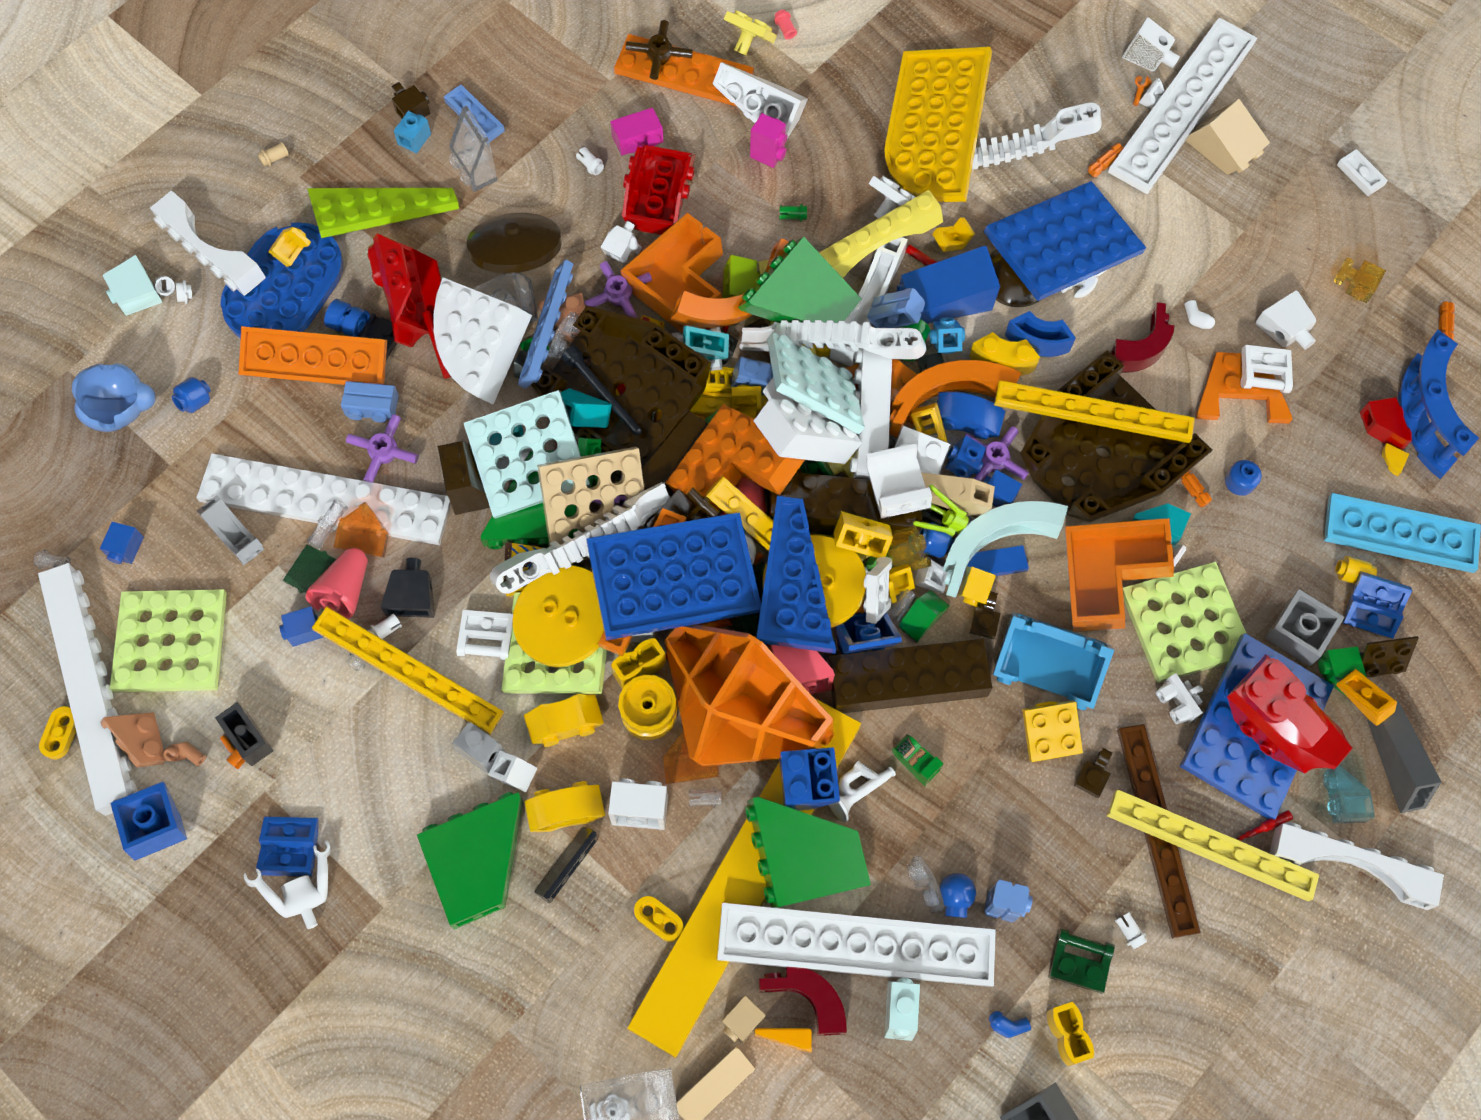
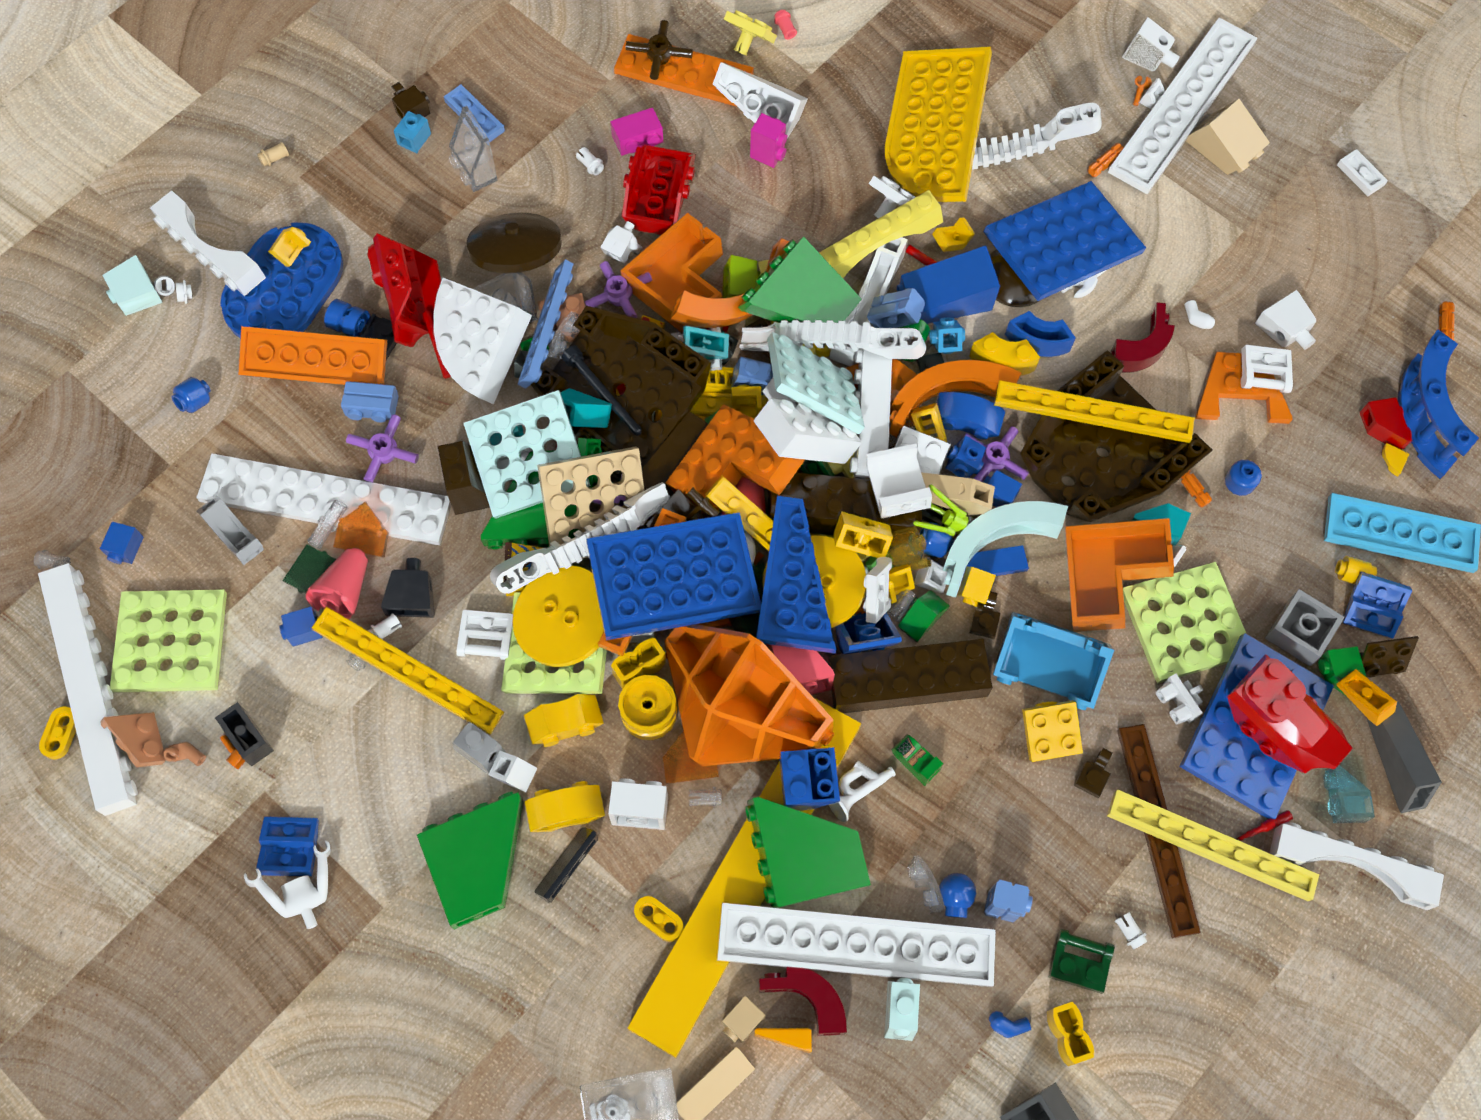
medium blue piece [72,363,156,432] -> none
blue slope [110,781,187,861] -> none
lime wing [307,188,459,238] -> none
green pin [779,204,807,222] -> none
clear yellow brick [1334,258,1386,303] -> none

